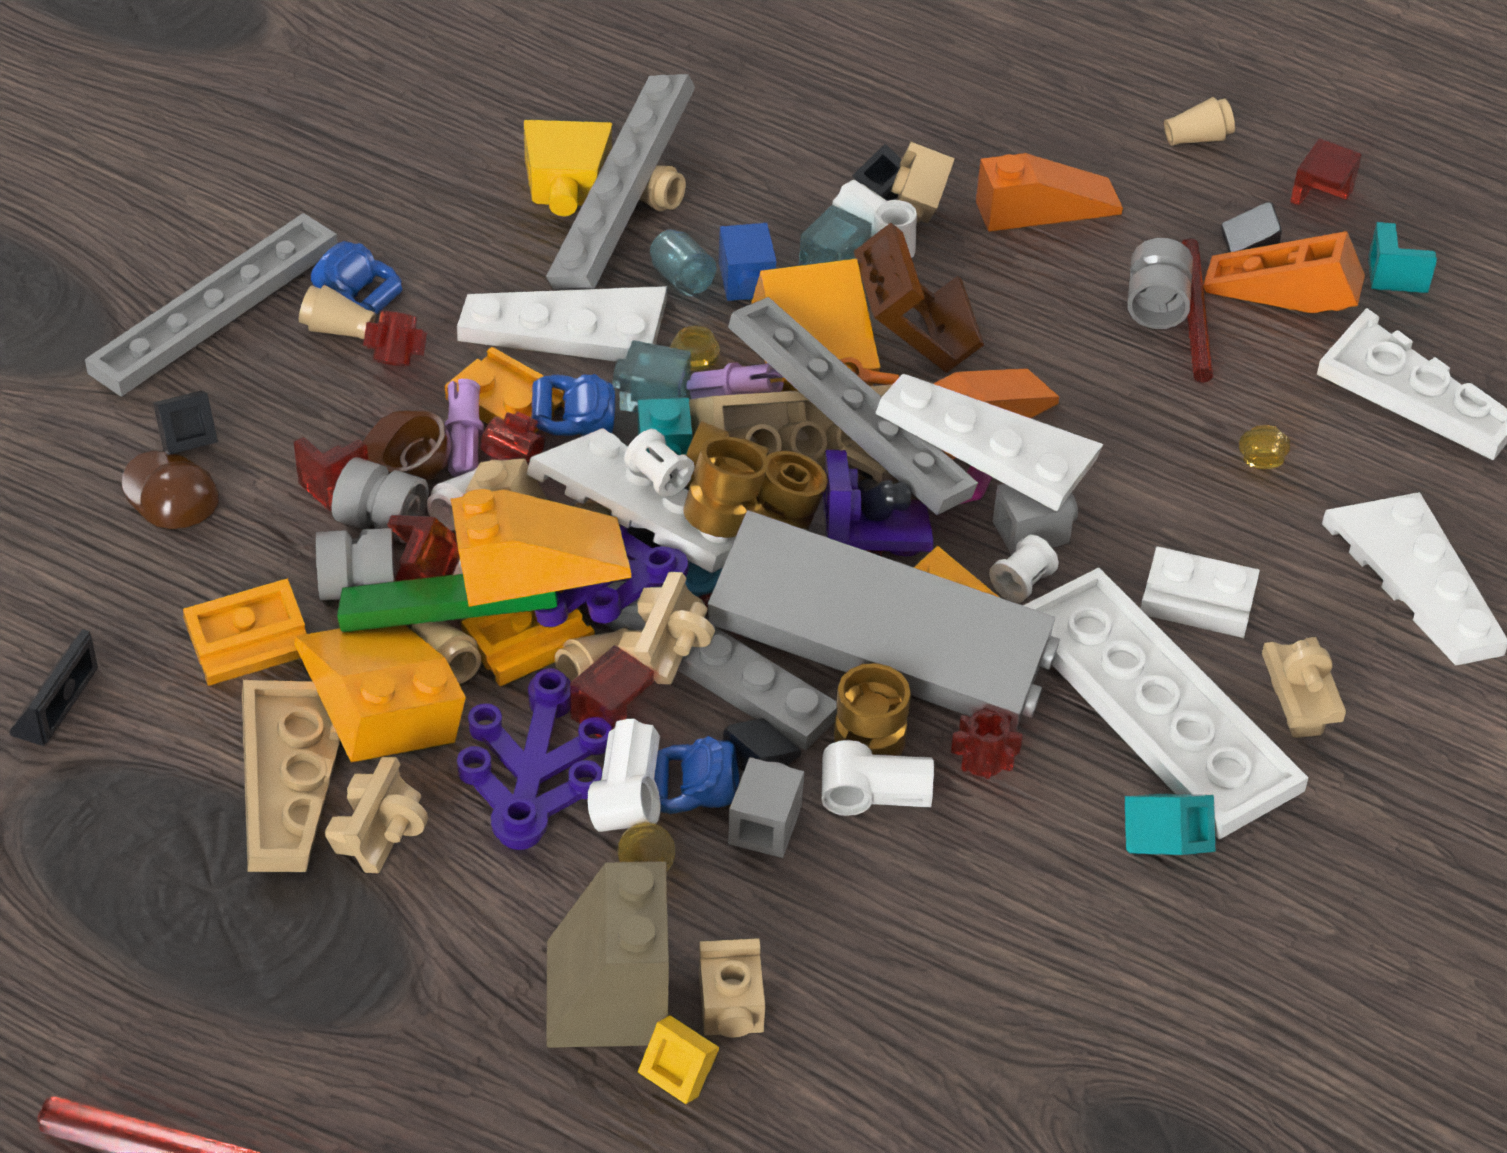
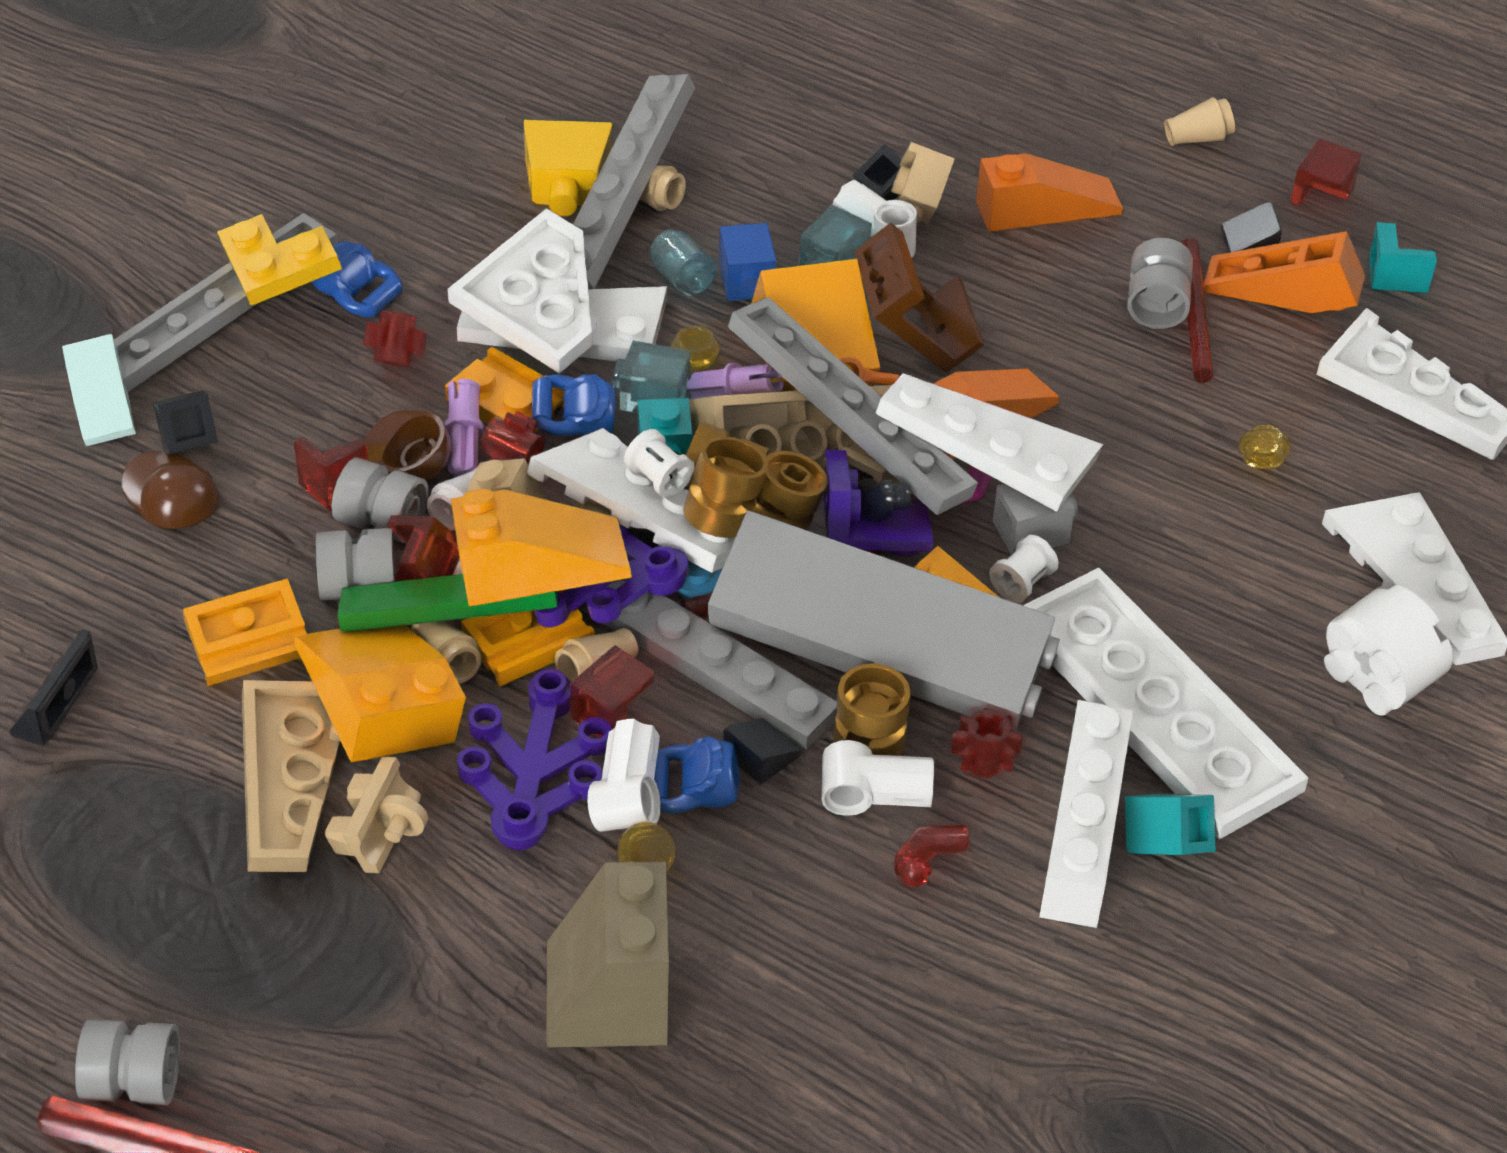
tan cone [299,285,376,340] -> none
tan hips [618,572,715,685] -> none
yellow tile [638,1015,719,1104] -> none
tan brick [699,938,765,1038] -> none
light grey brick [728,757,804,858] -> none
white plate [1141,546,1260,638] -> none
tan hips [1262,637,1346,738] -> none
none -> light aqua slope [62,334,136,446]
none -> light grey wheel [75,1018,180,1106]
none -> yellow plate [217,214,342,306]
none -> white plate [448,208,592,374]
none -> clear red arm [893,824,970,887]
none -> white brick [1039,700,1133,928]
none -> white brick [1324,585,1453,716]

